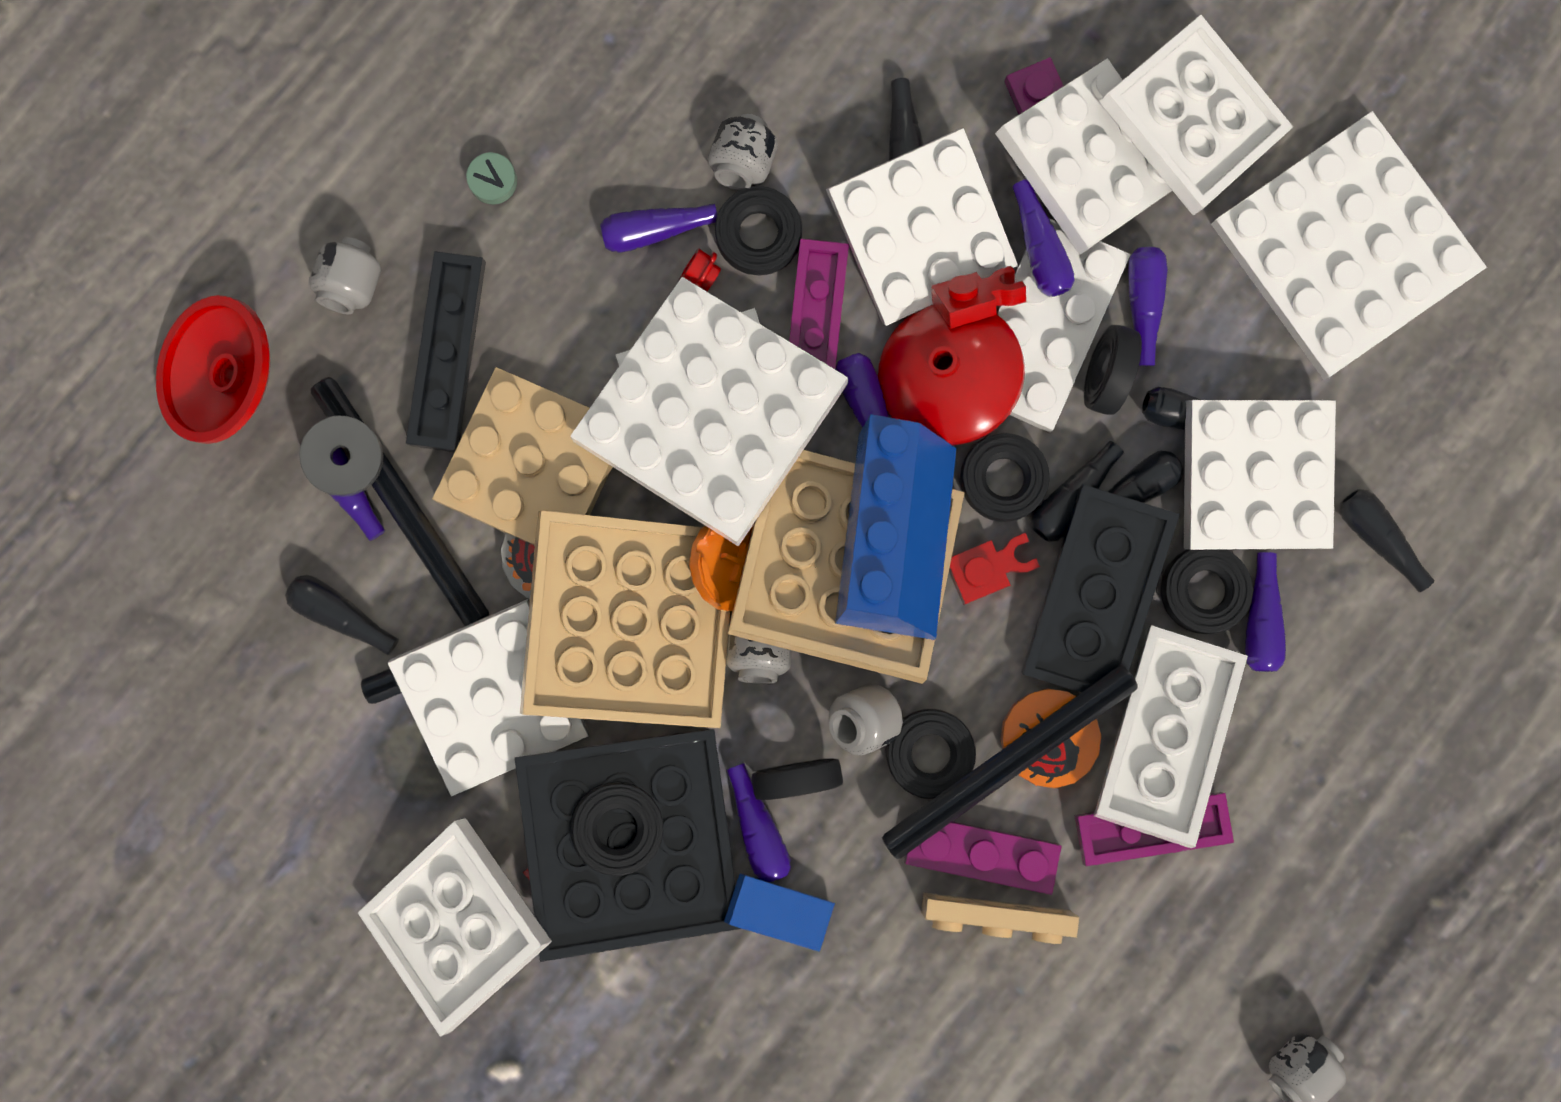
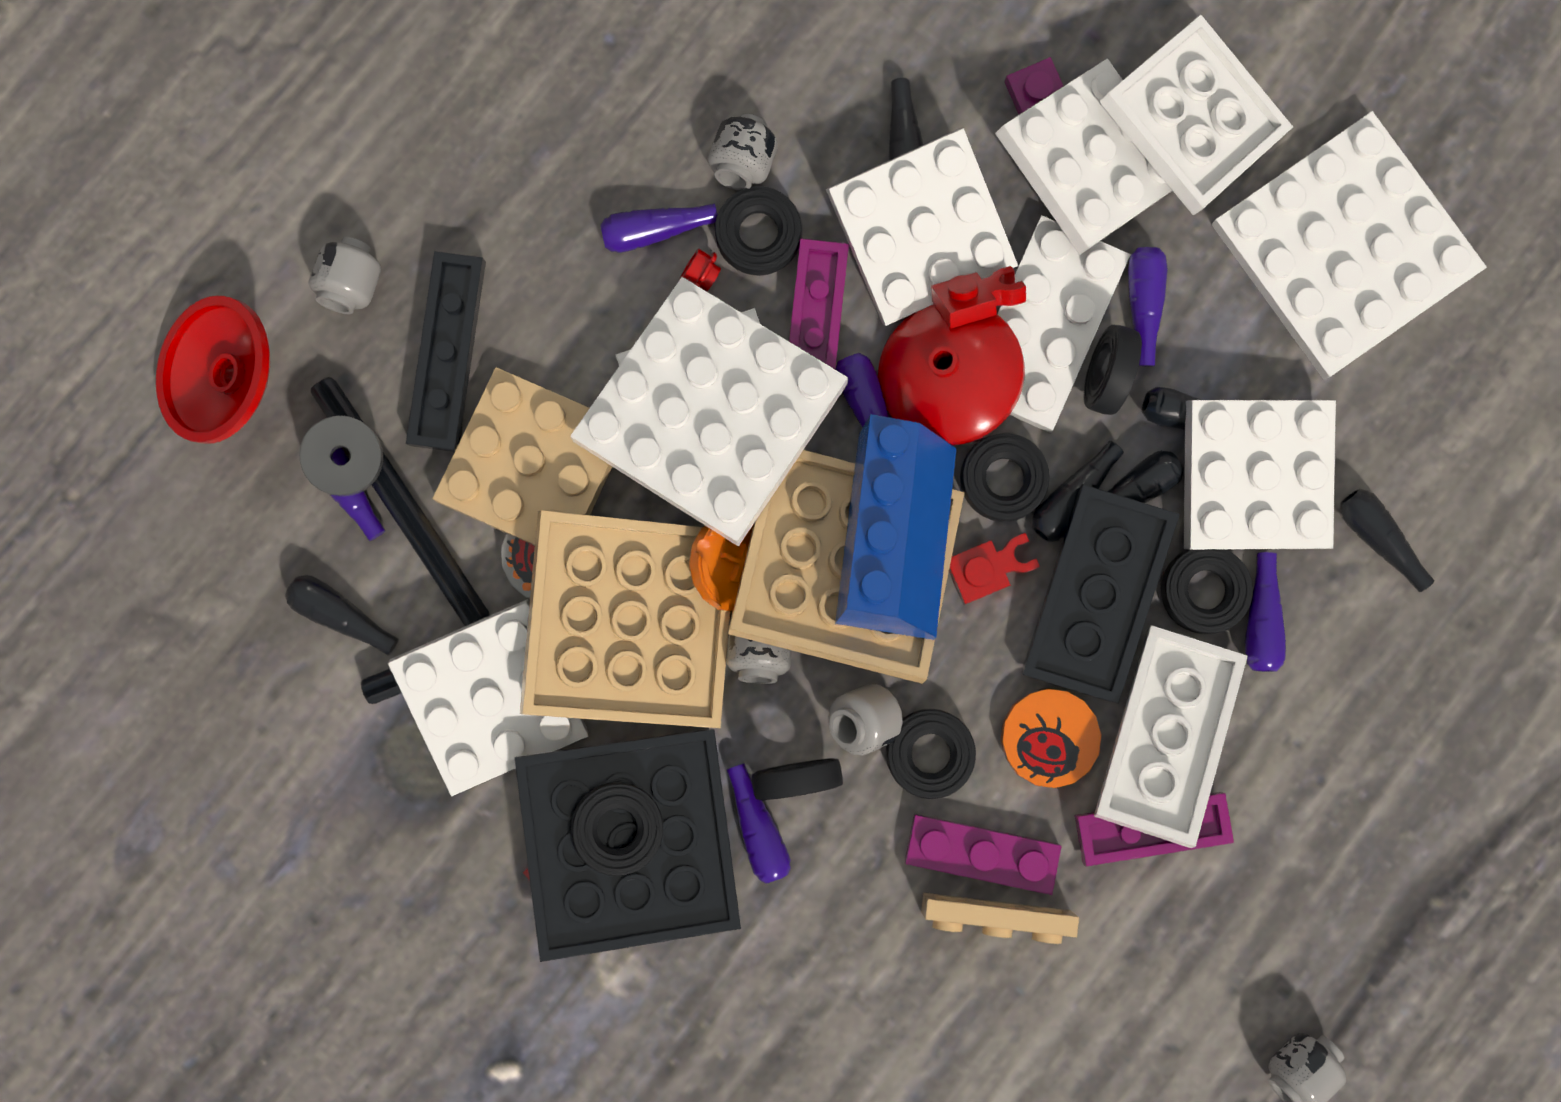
white plate [358,818,552,1037] -> none
sand green tile [466,152,517,205] -> none
blue tile [724,873,835,952] -> none
black axle [882,666,1138,859] -> none
dark purple piece [1012,179,1075,297] -> none

